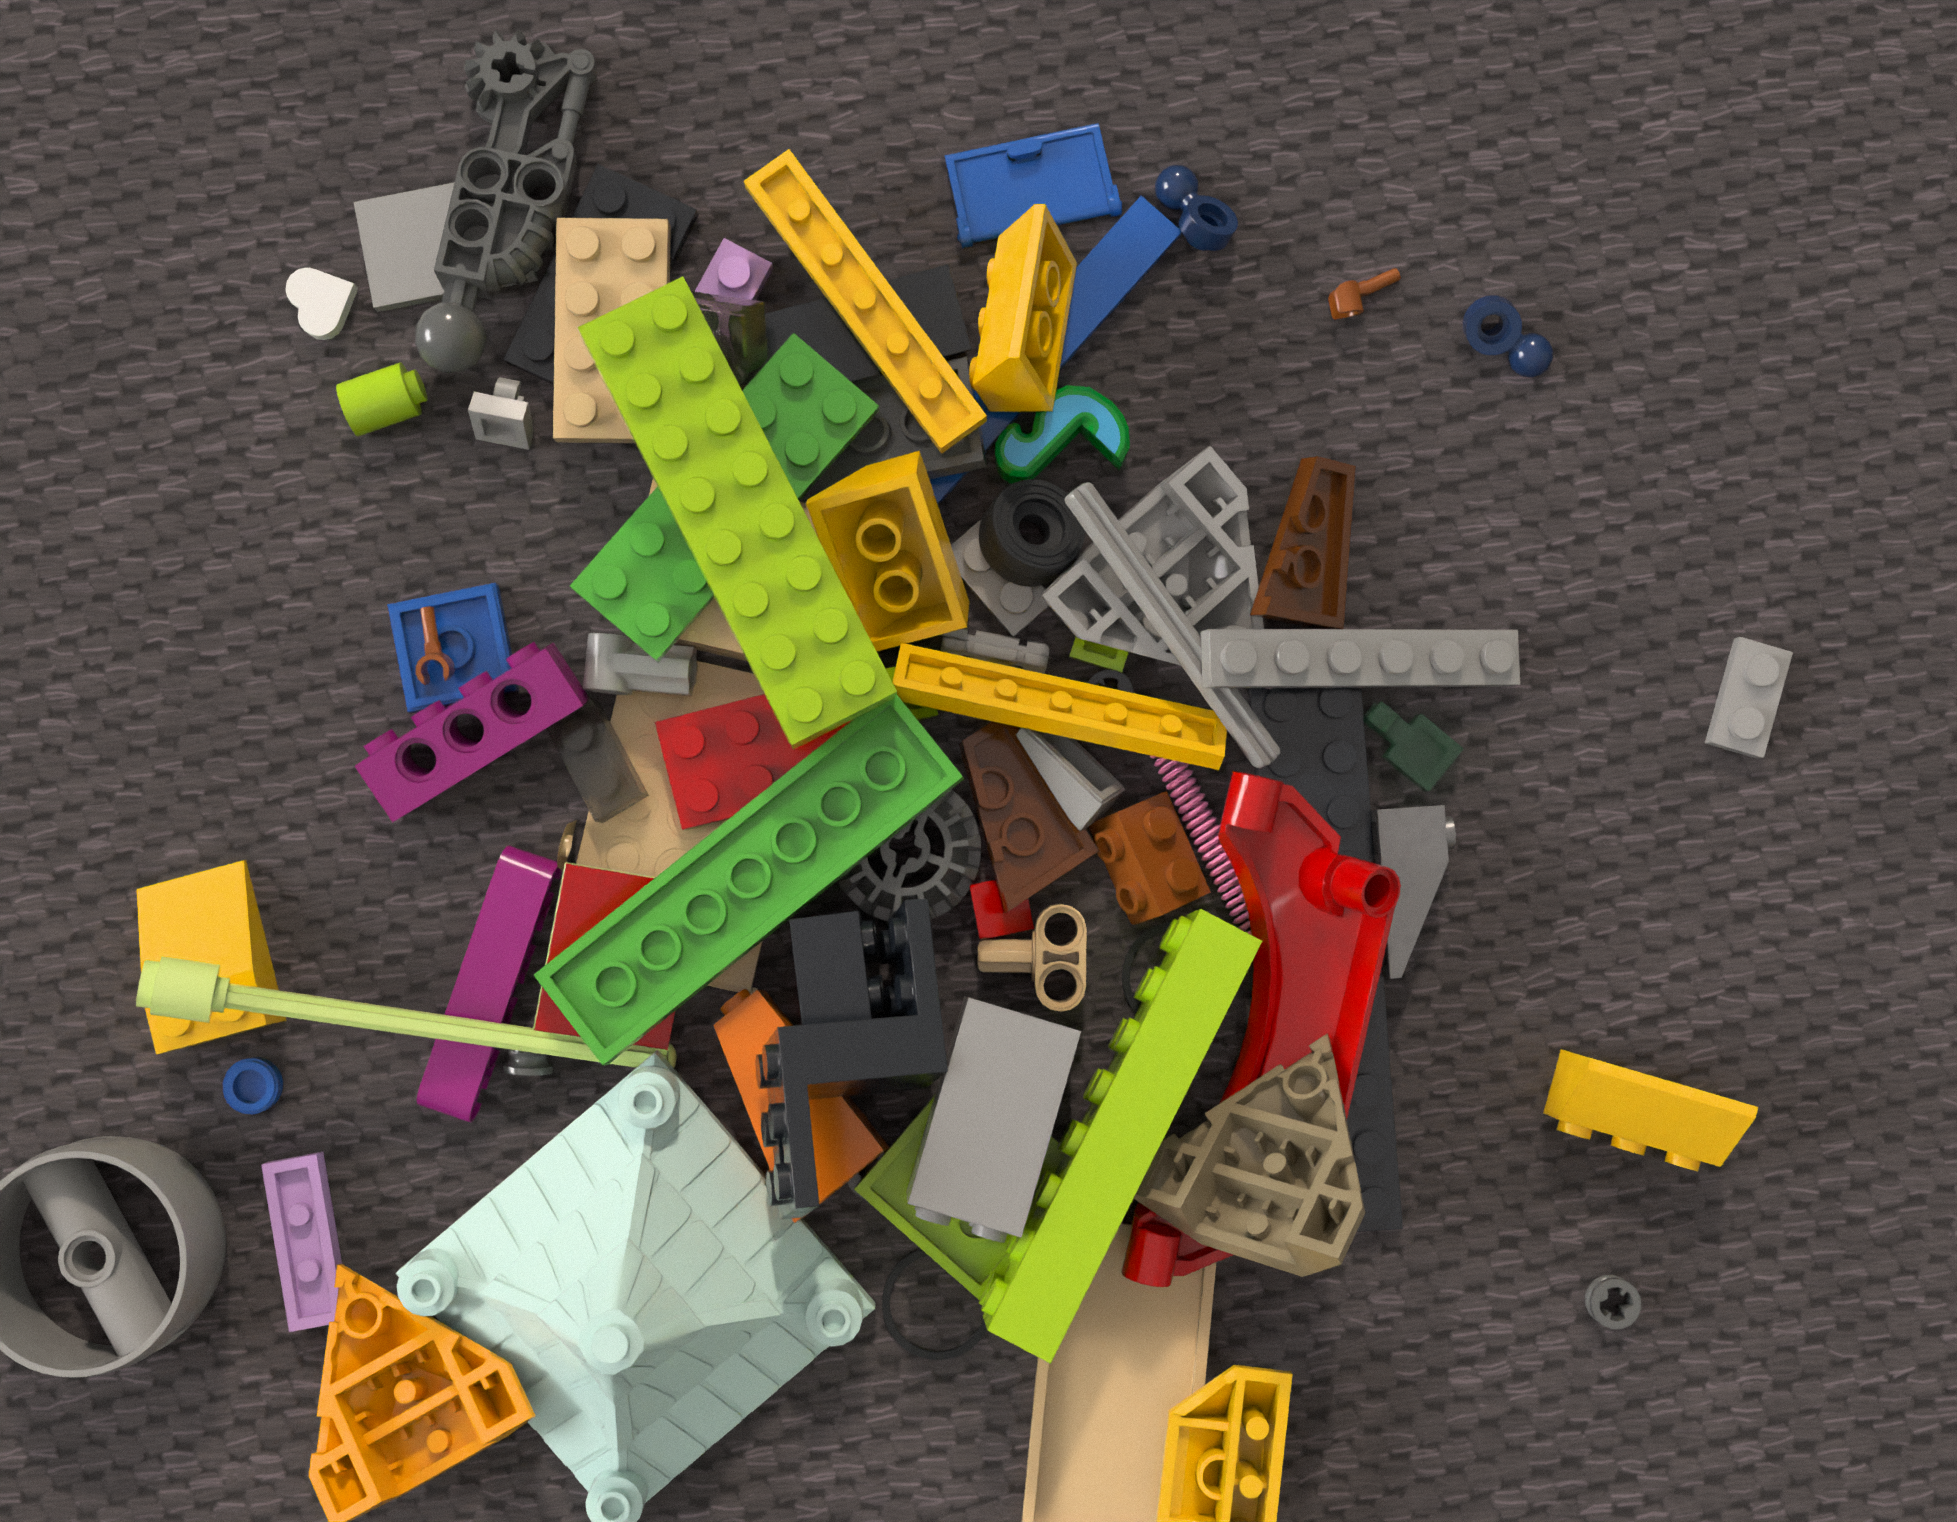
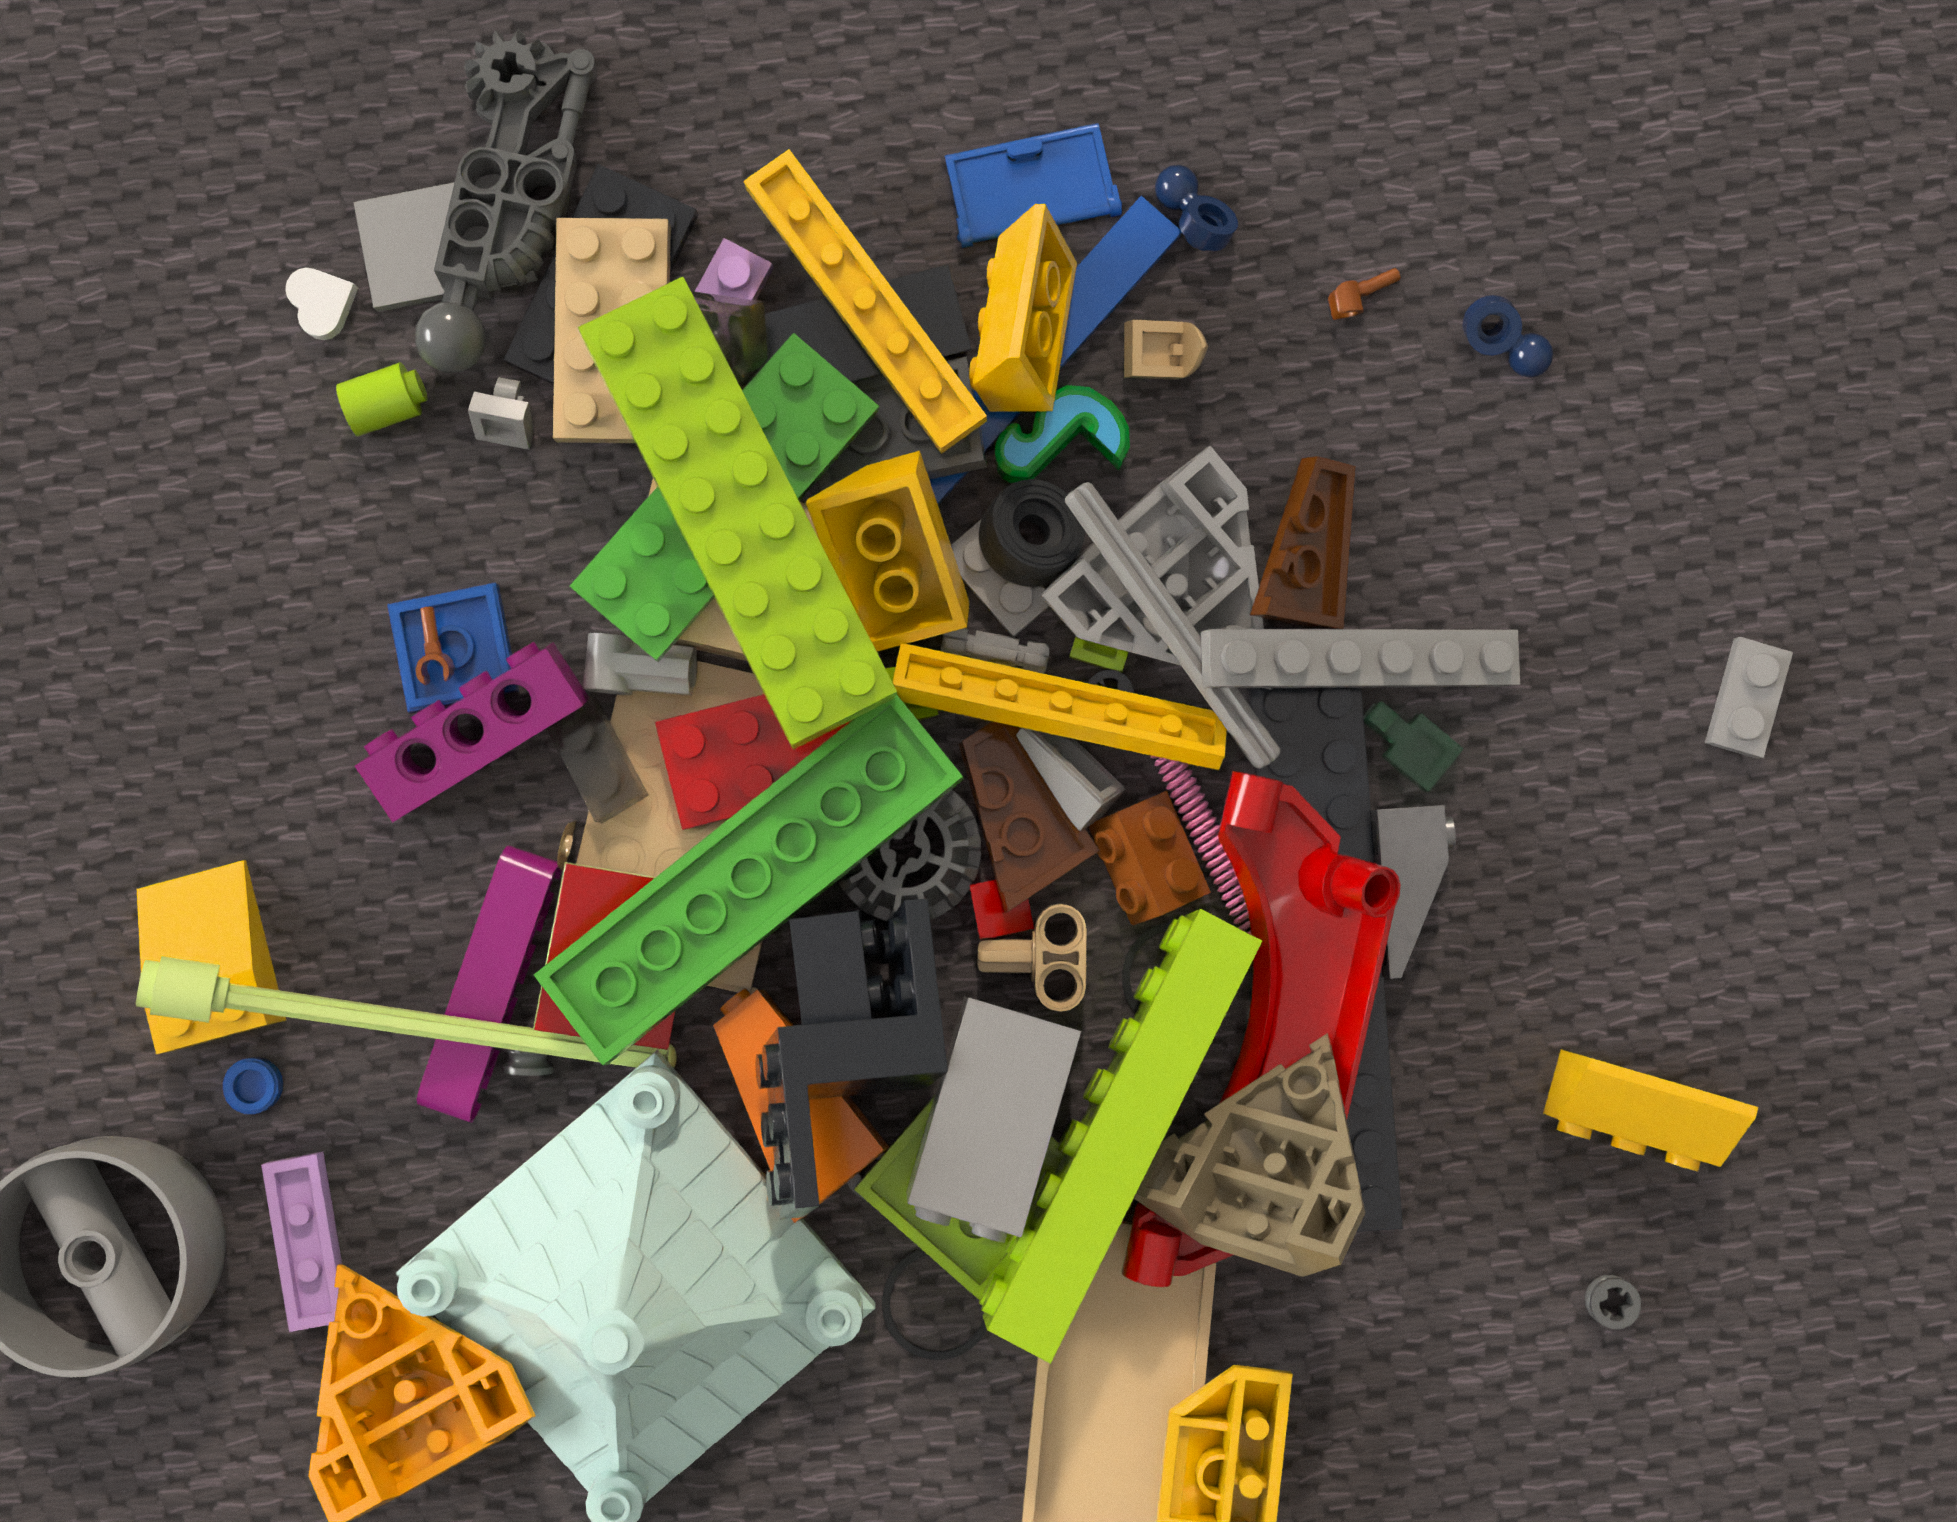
none -> tan plate [1124,320,1208,379]

